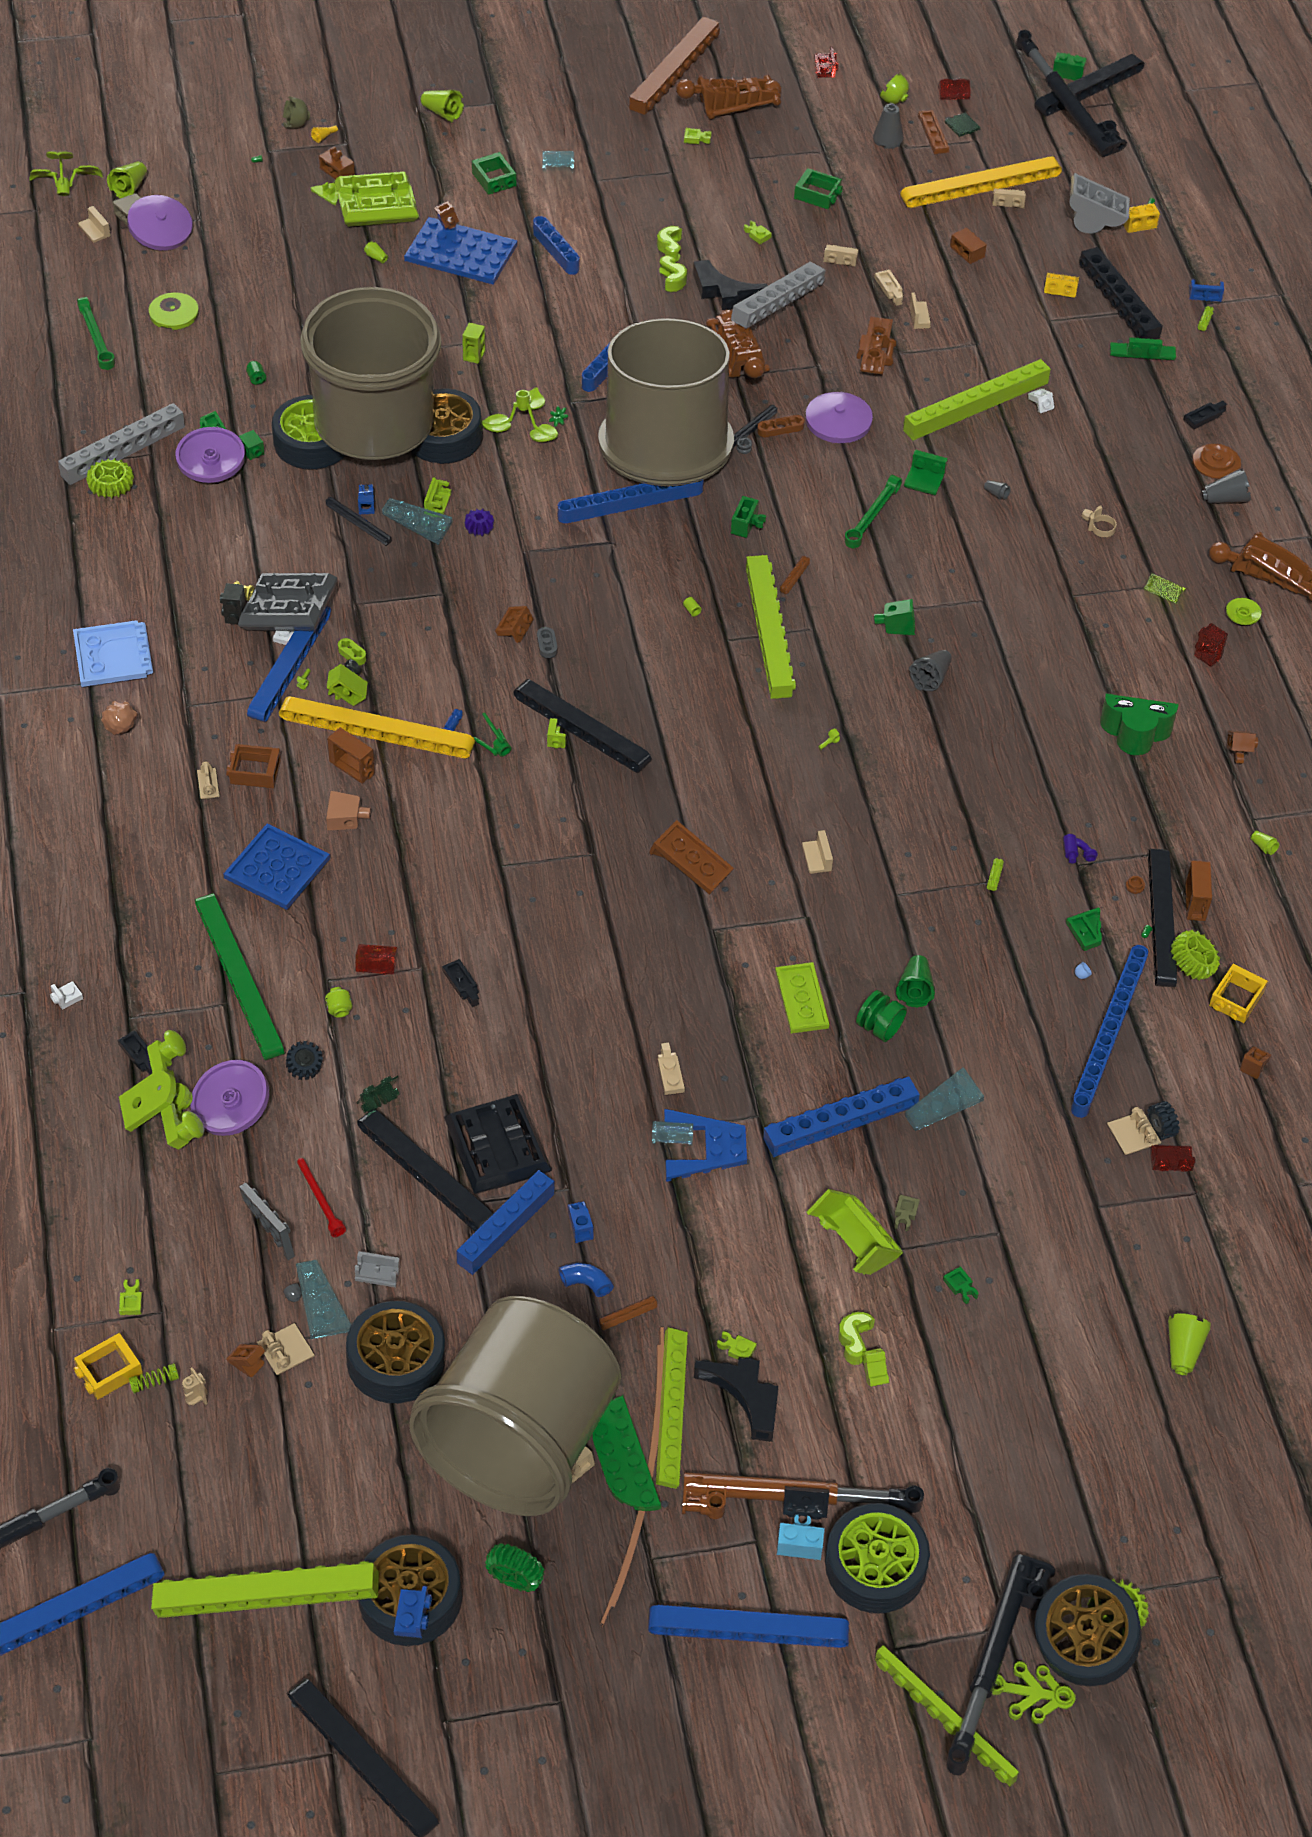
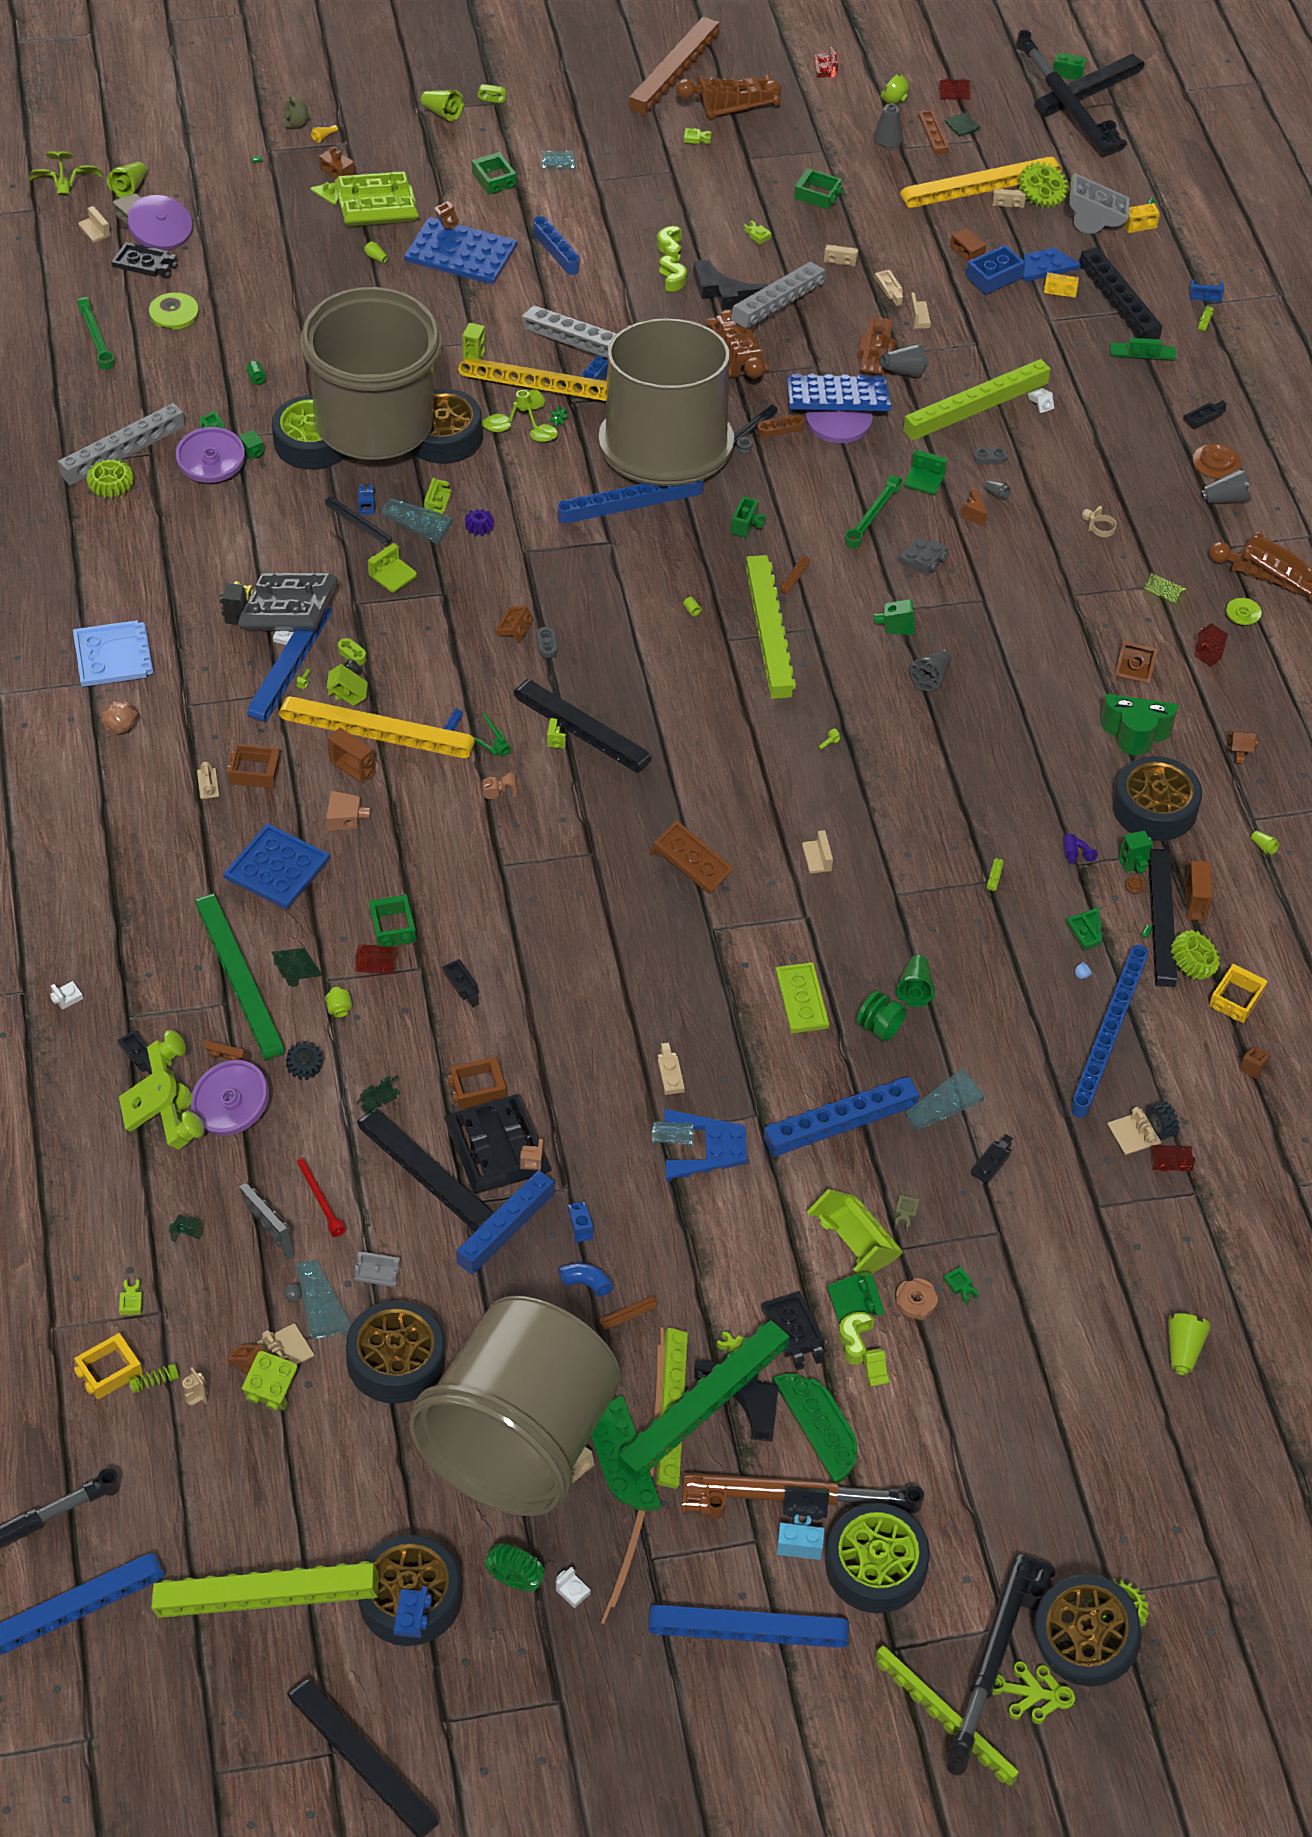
none -> black tile [111,242,178,279]
none -> clear green bracket [168,1214,203,1242]
none -> dark orange plate [204,1040,251,1062]
none -> lime bracket [241,1351,297,1411]
none -> clear green hinge [272,948,322,987]
none -> lime bracket [368,543,417,592]
none -> green window [369,894,416,948]
none -> dark orange window [447,1057,506,1110]
none -> yellow beam [458,358,607,401]
none -> lime beam [477,85,507,103]
none -> nougat leg [482,773,518,799]
none -> nougat panel [520,1139,543,1170]
none -> light grey brick [522,305,617,358]
none -> white bracket [556,1567,591,1608]
none -> green brick [618,1320,789,1482]
none -> black tile [761,1291,825,1371]
none -> green plate [772,1374,857,1484]
none -> blue plate [787,374,891,411]
none -> green bracket [827,1270,885,1324]
none -> dark grey cone [879,344,928,377]
none -> nougat plate [895,1278,938,1320]
none -> dark grey plate [899,537,949,576]
none -> dark orange slope [961,489,988,526]
none -> blue brick [966,245,1026,295]
none -> black hinge [971,1134,1013,1185]
none -> dark grey plate [973,447,1007,465]
none -> lime gear [1018,161,1069,209]
none -> blue wing [1023,247,1080,282]
none -> wheel [1113,756,1202,841]
none -> dark orange slope [1115,640,1159,684]
none -> green brick [1118,831,1153,873]

